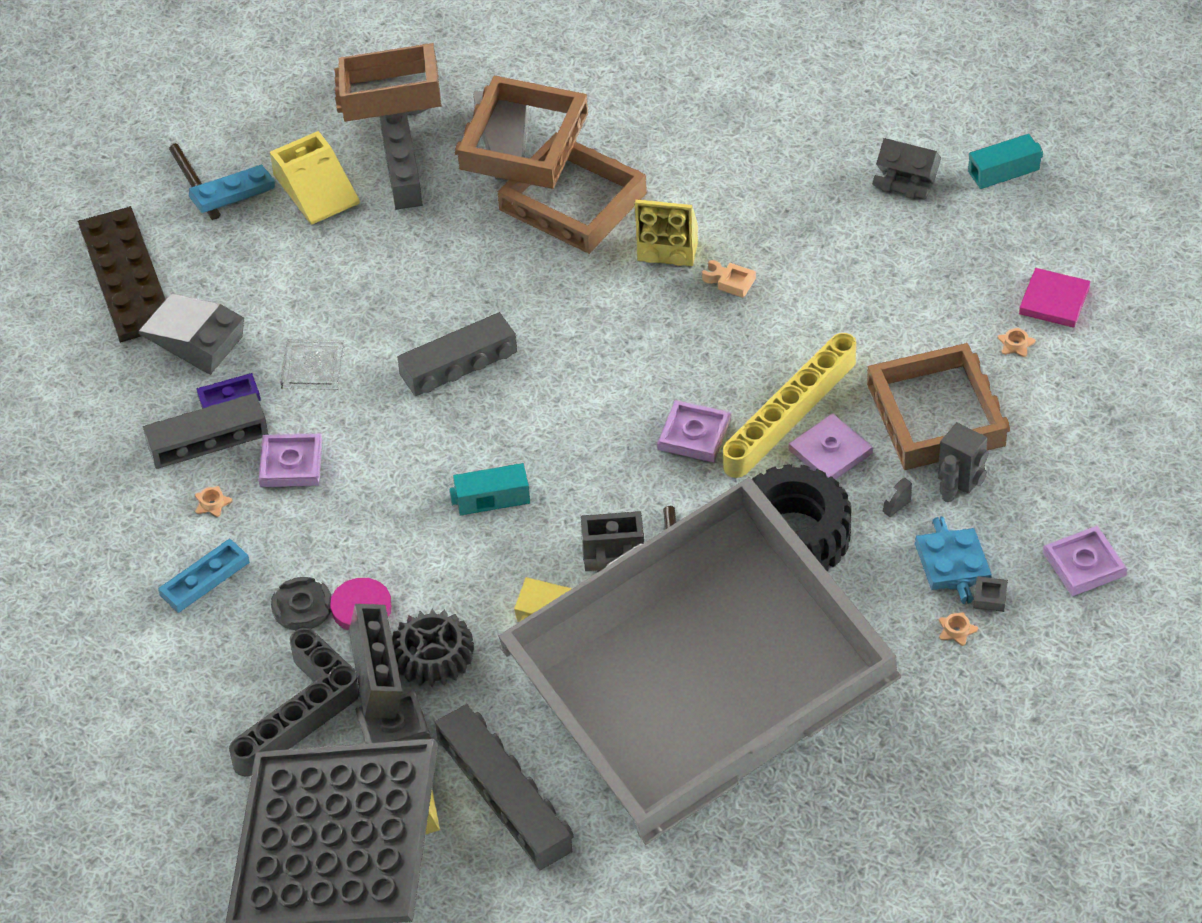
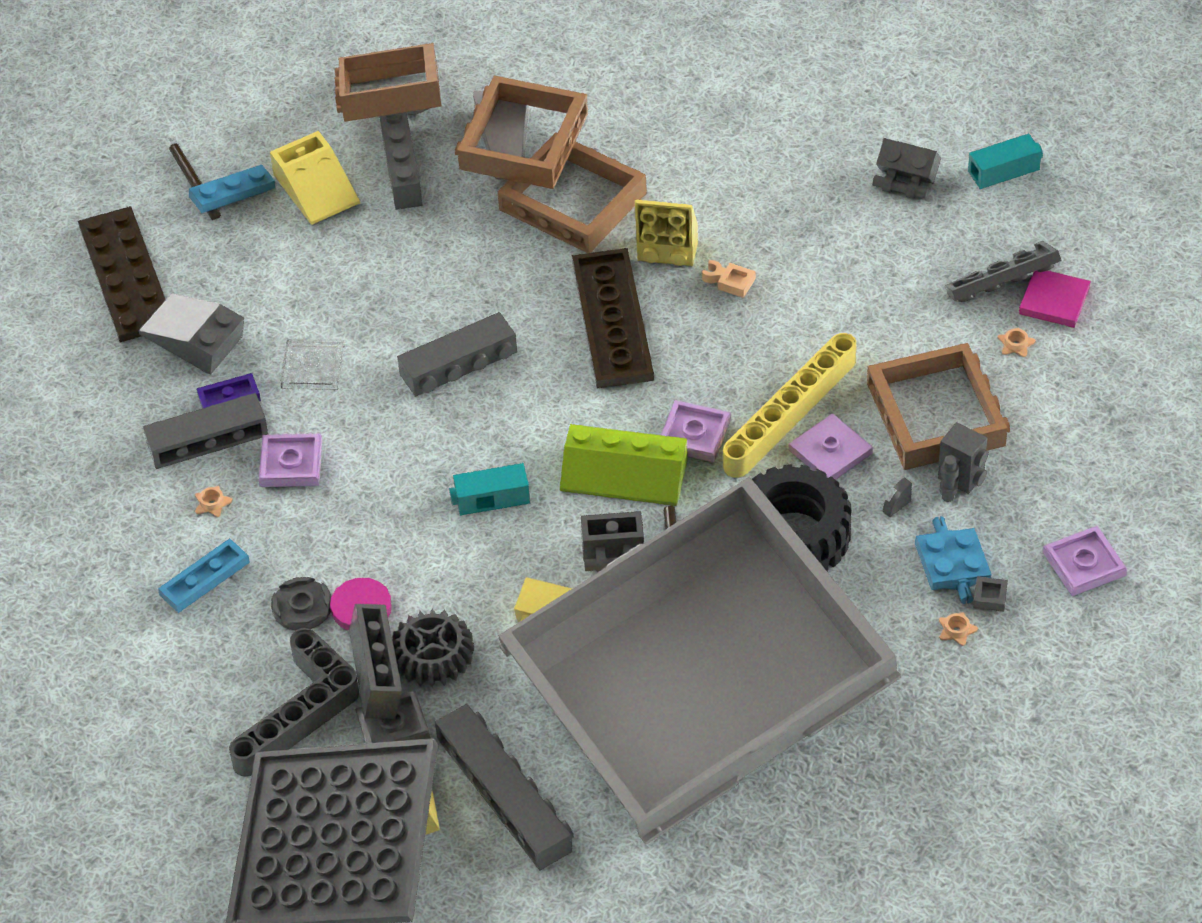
none -> lime slope [560,424,688,506]
none -> dark brown plate [572,248,654,389]
none -> dark grey wing [945,240,1062,302]

